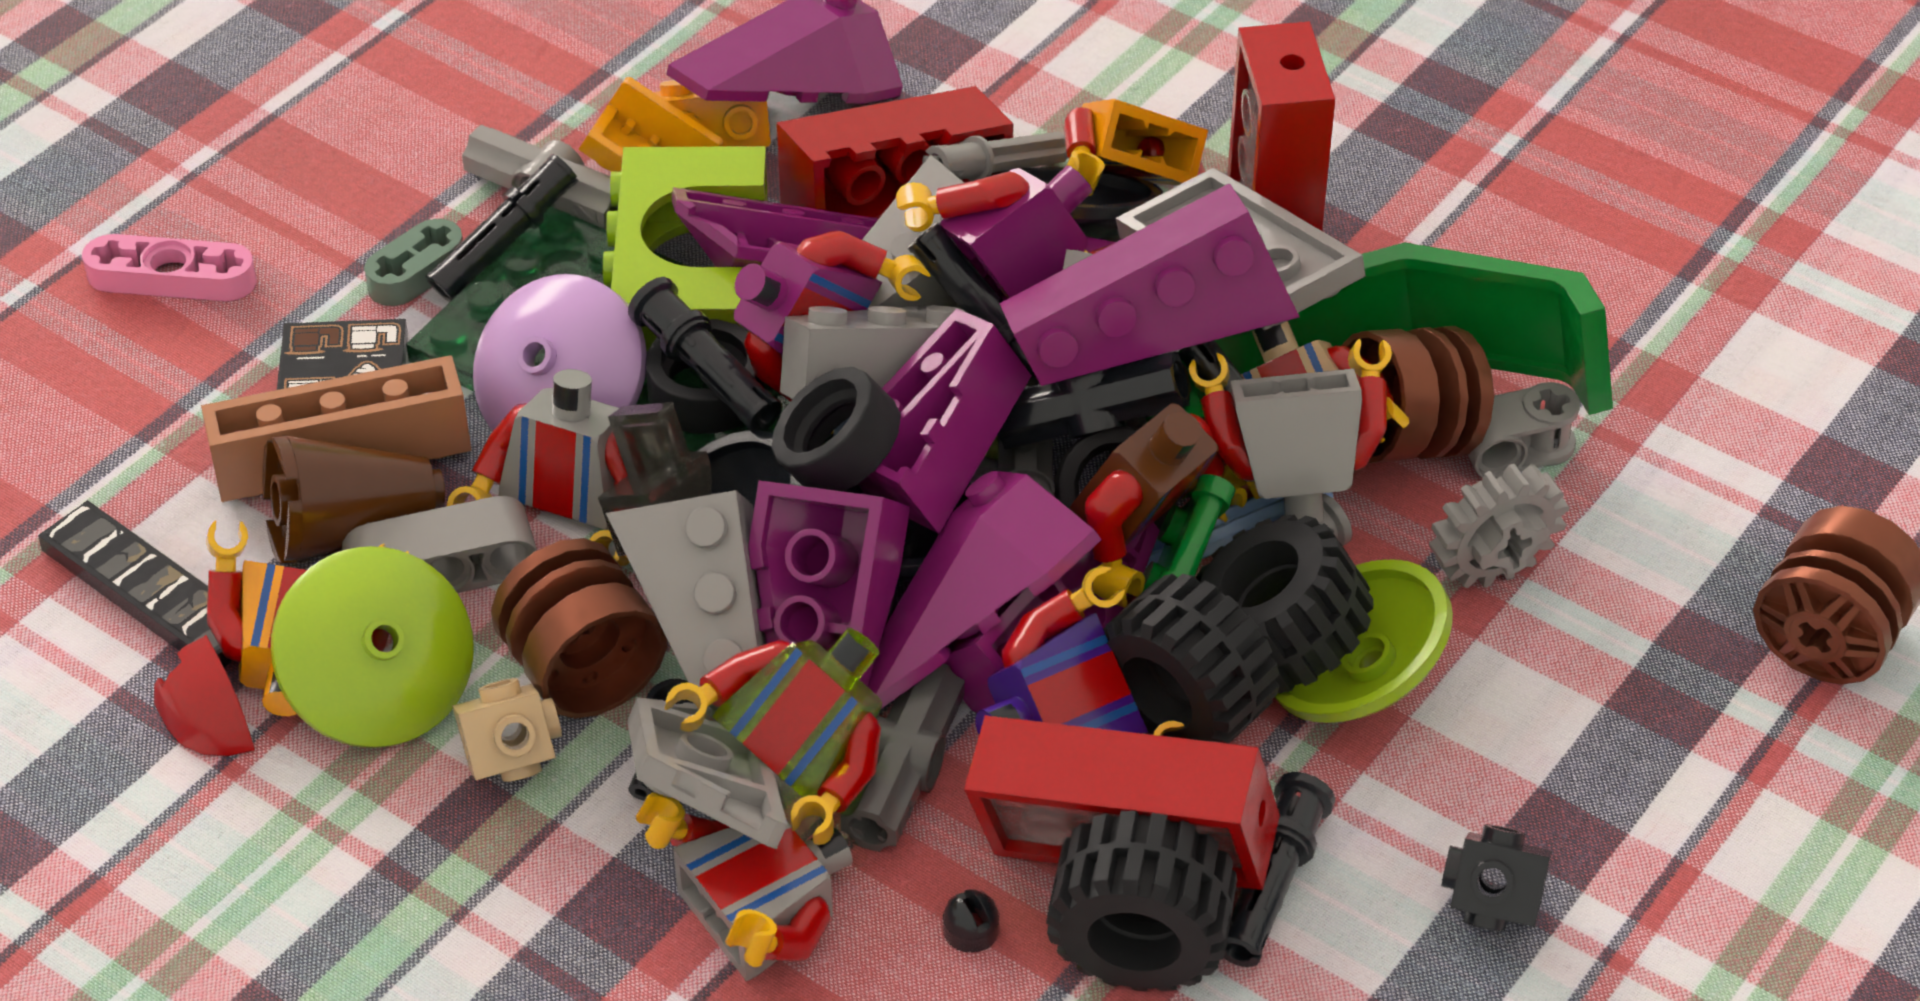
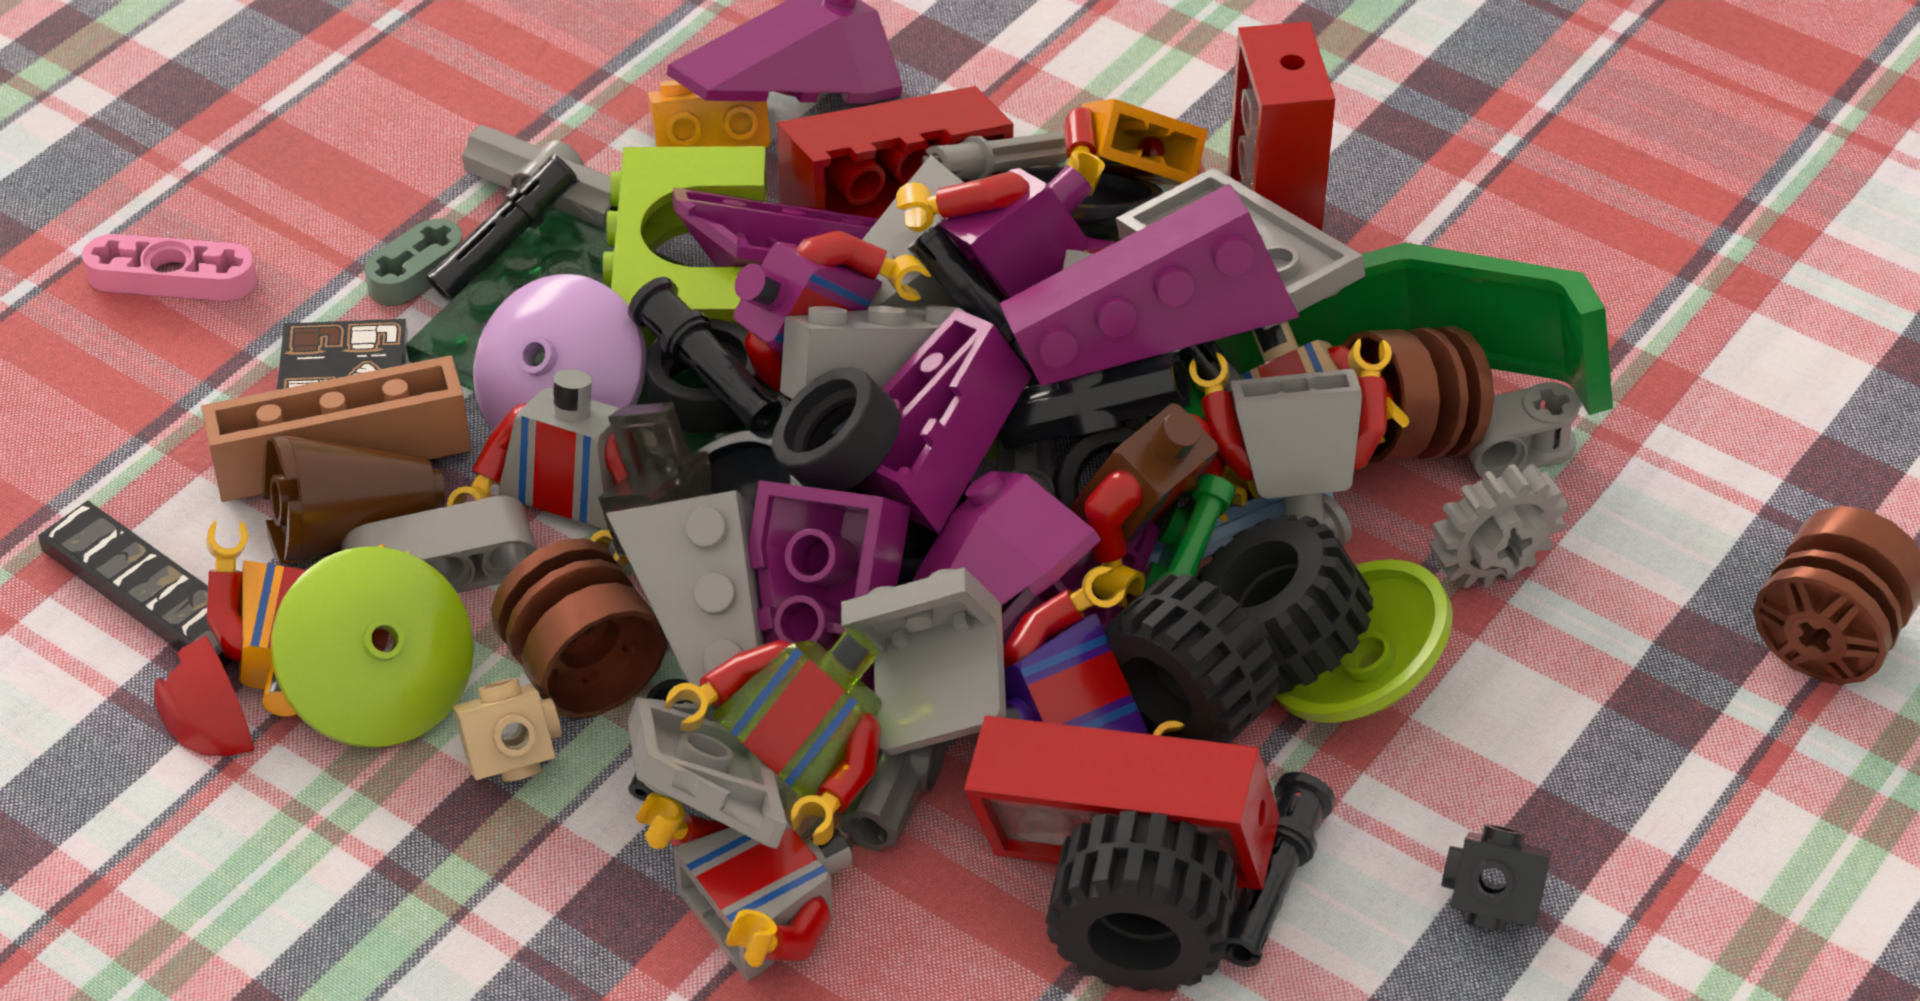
light orange bracket [578,77,723,171] -> none
black hinge [943,889,999,953] -> none
none -> light grey bracket [841,567,1006,755]

